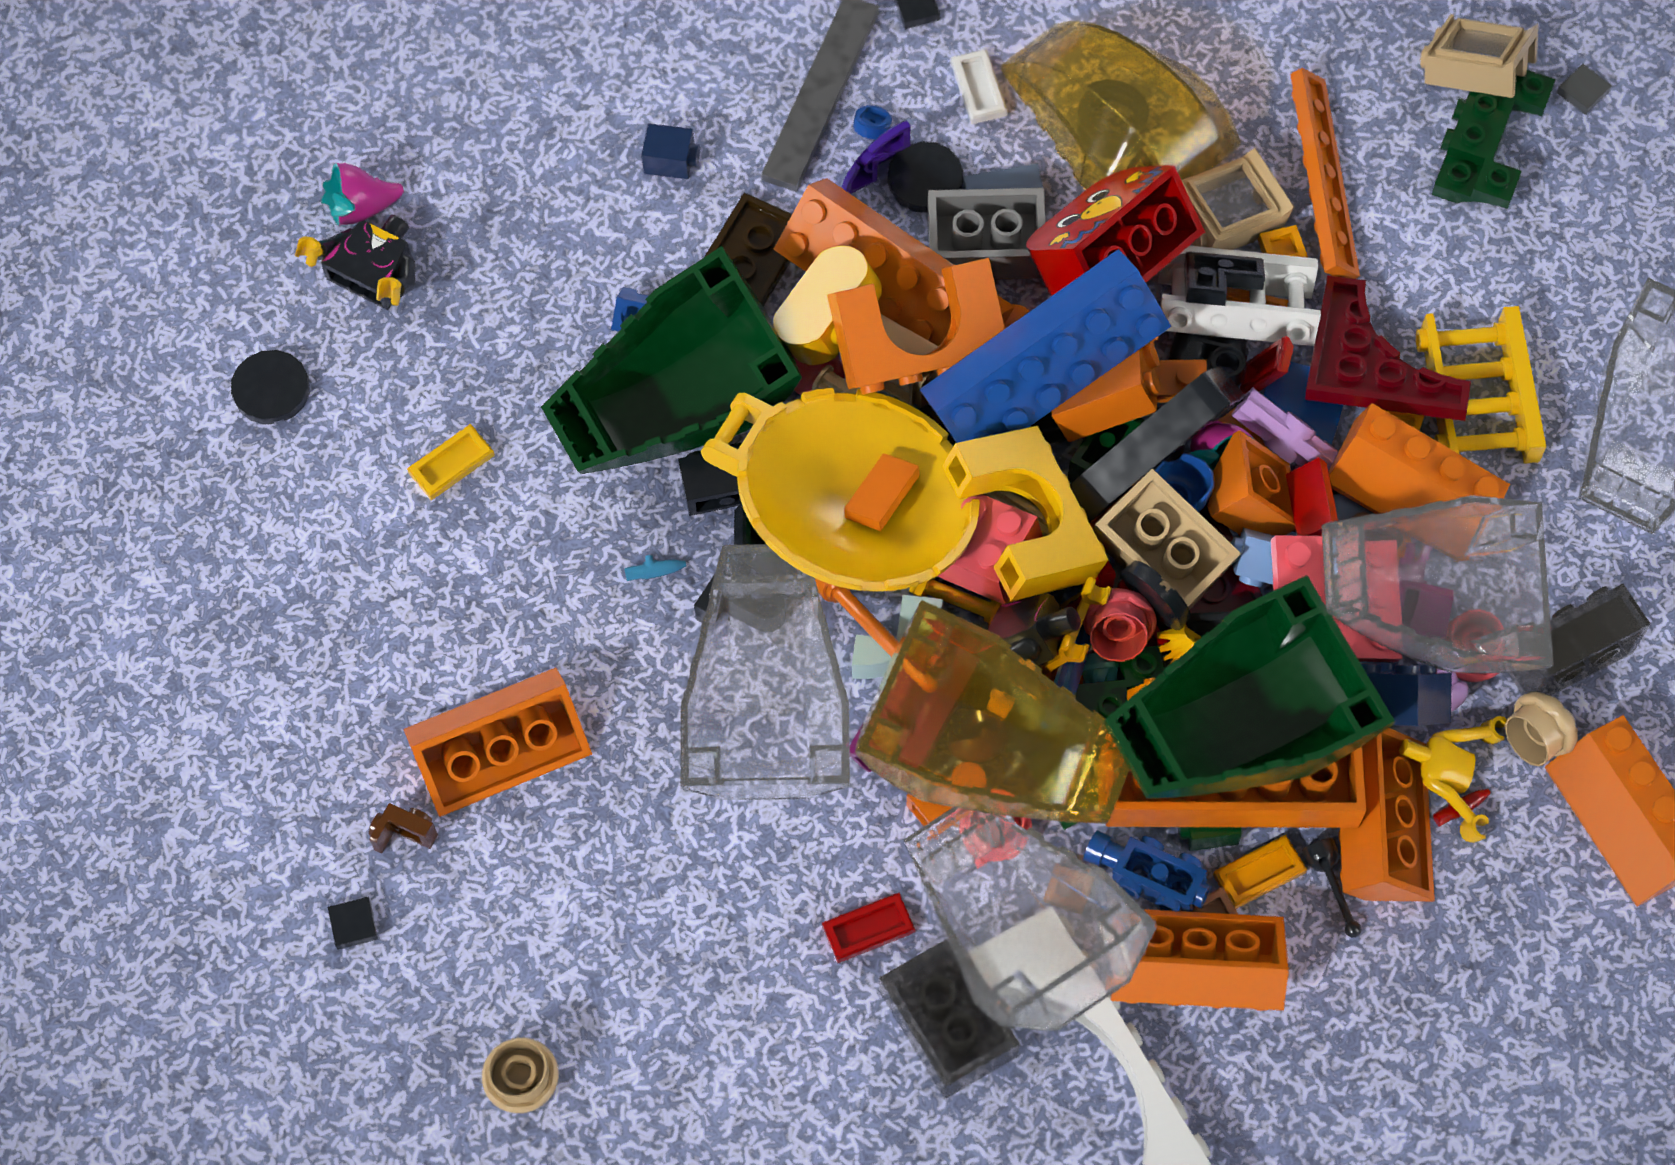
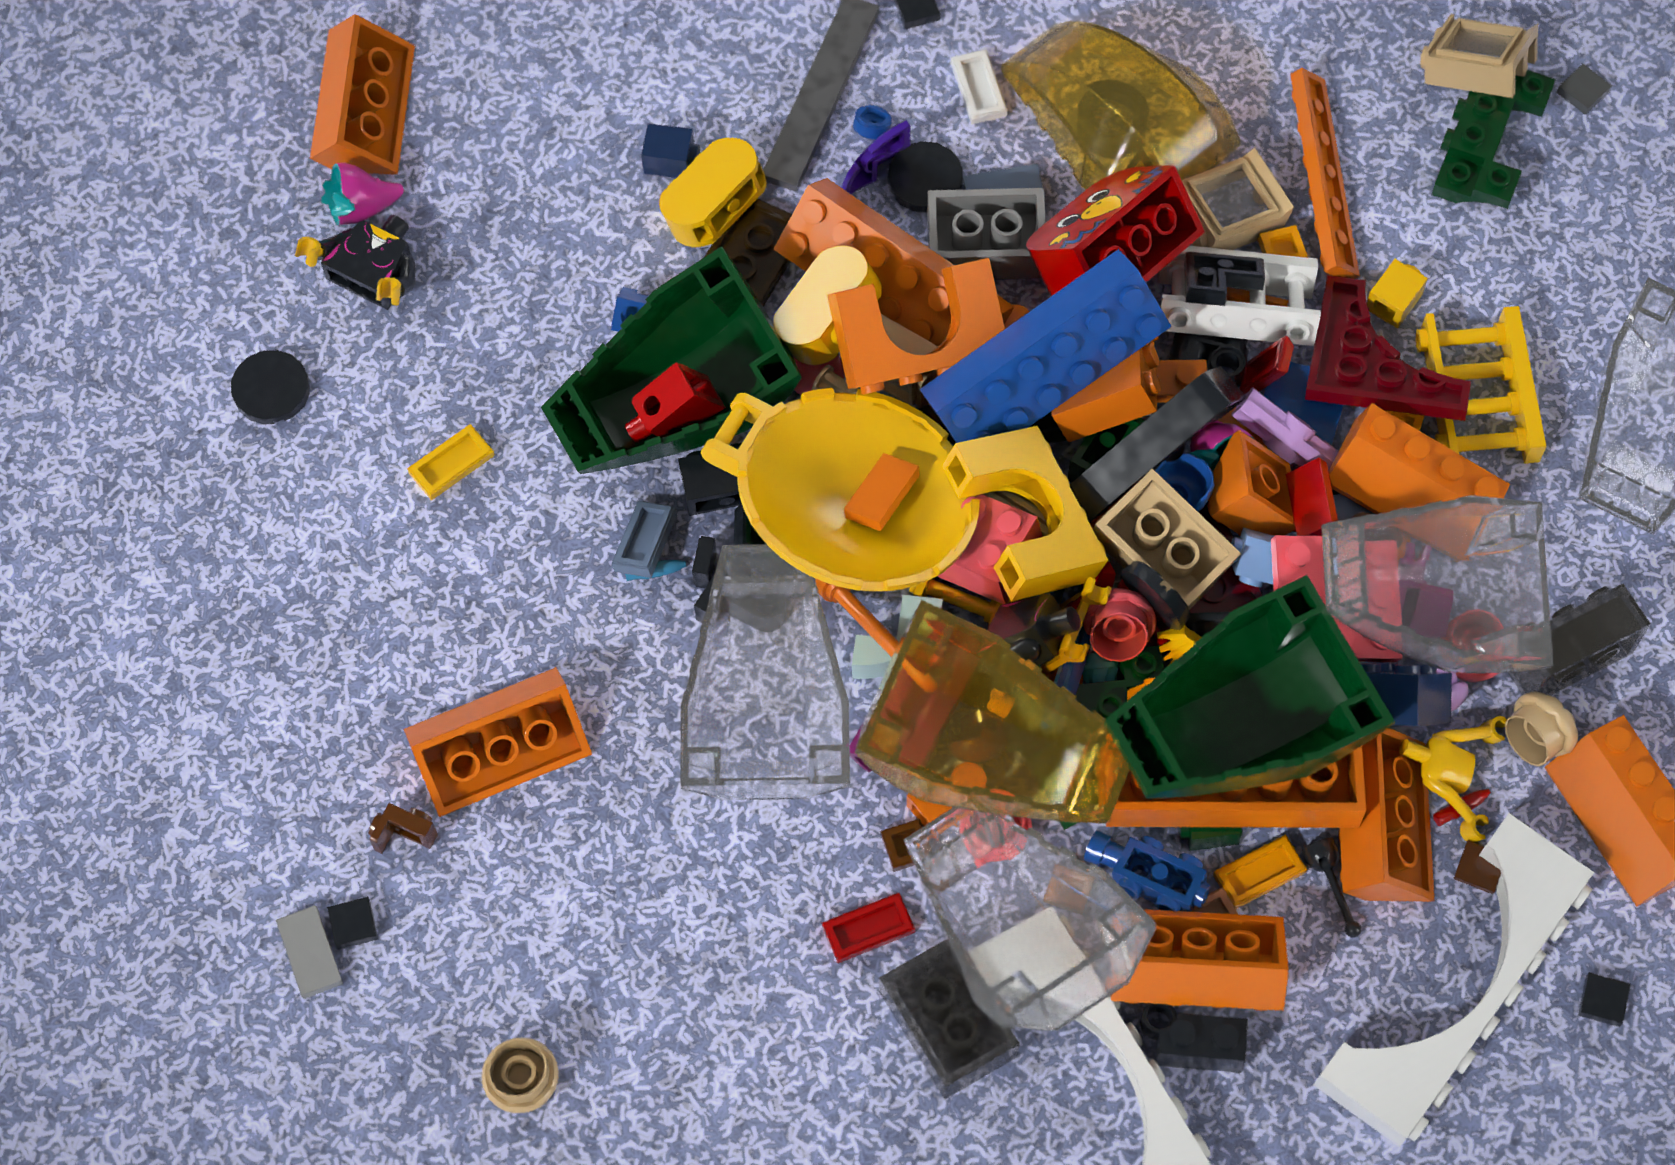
none -> light grey tile [276,905,343,999]
none -> orange slope [310,14,415,175]
none -> sand blue tile [611,501,677,578]
none -> red torso [625,362,726,443]
none -> yellow brick [659,138,767,247]
none -> black tile [692,536,717,588]
none -> reddish brown tile [880,819,933,872]
none -> black hinge [1140,1003,1248,1073]
none -> white arch [1313,813,1594,1147]
none -> yellow brick [1367,259,1428,329]
none -> reddish brown tile [1453,840,1501,894]
none -> black tile [1578,973,1631,1027]

